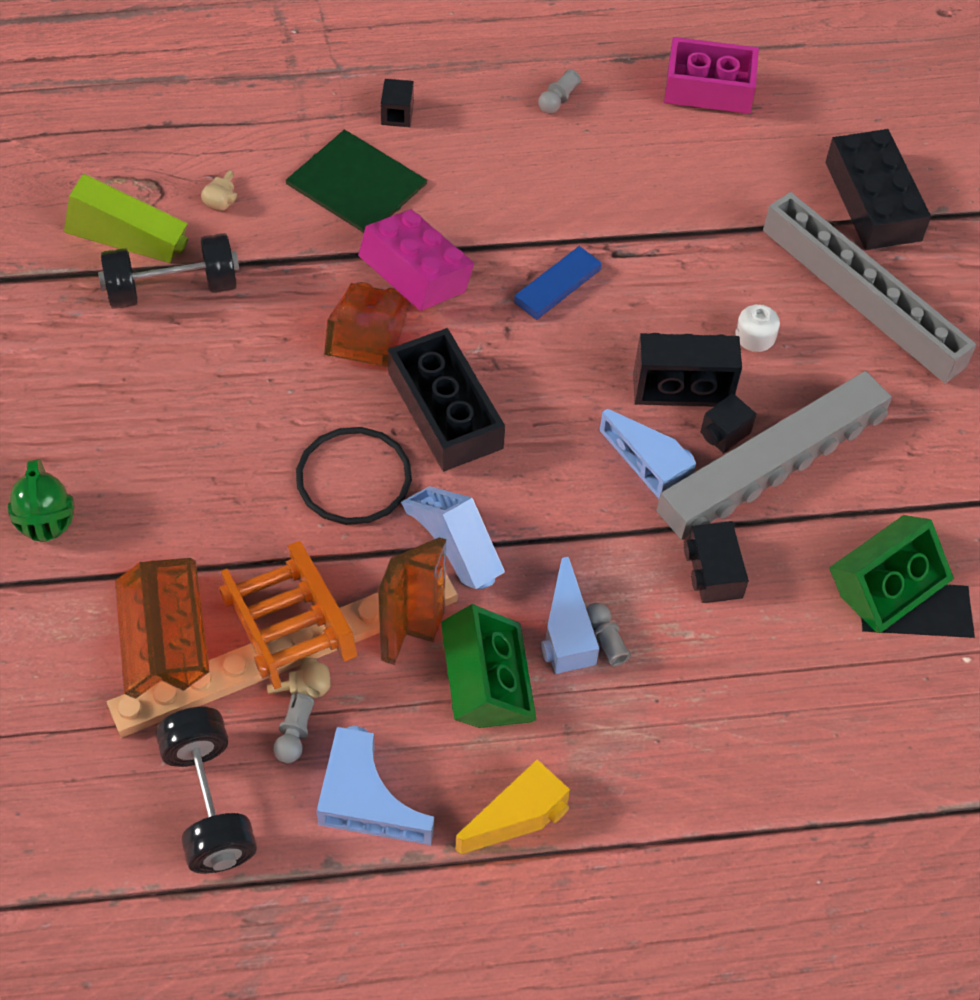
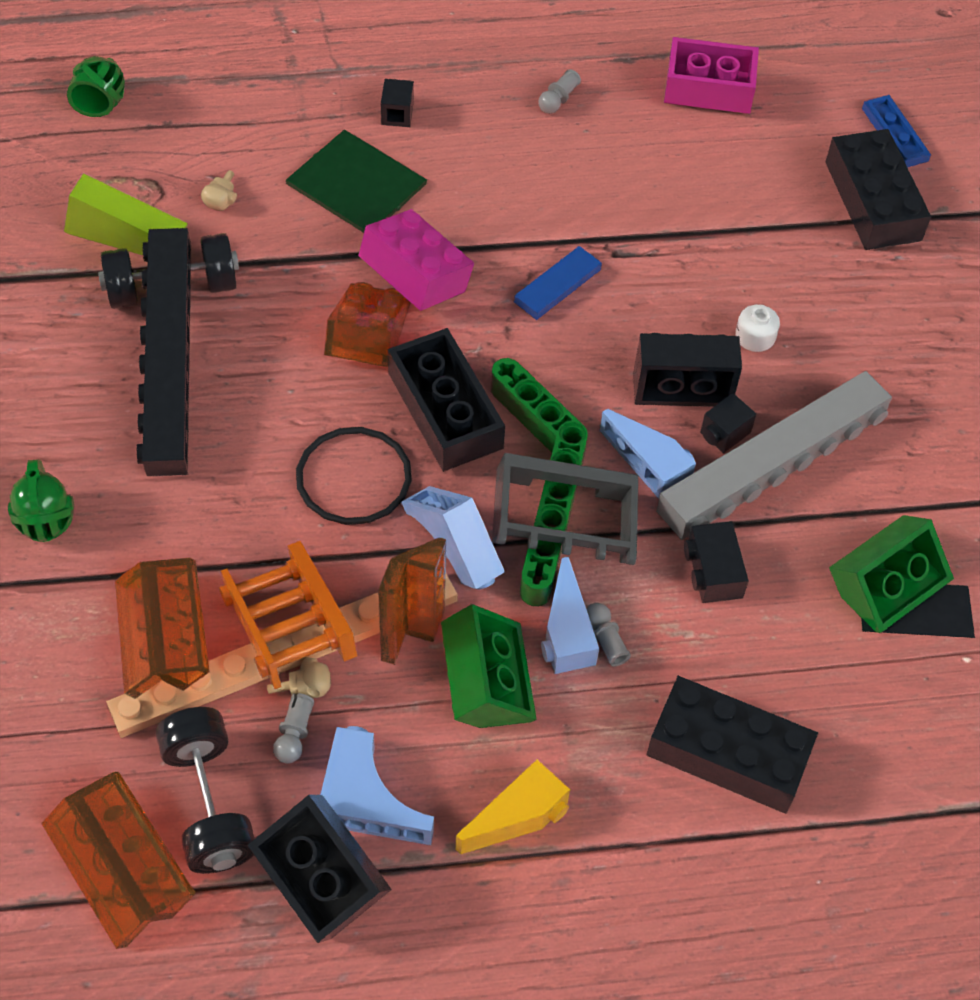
light grey brick [763,192,977,384] -> none
none -> clear orange slope [41,772,196,949]
none -> green helmet [67,56,125,117]
none -> black brick [137,228,191,476]
none -> black brick [248,795,392,943]
none -> green beam [491,358,588,607]
none -> dark grey hinge [492,453,638,565]
none -> black brick [646,675,819,814]
none -> blue tile [862,95,931,167]

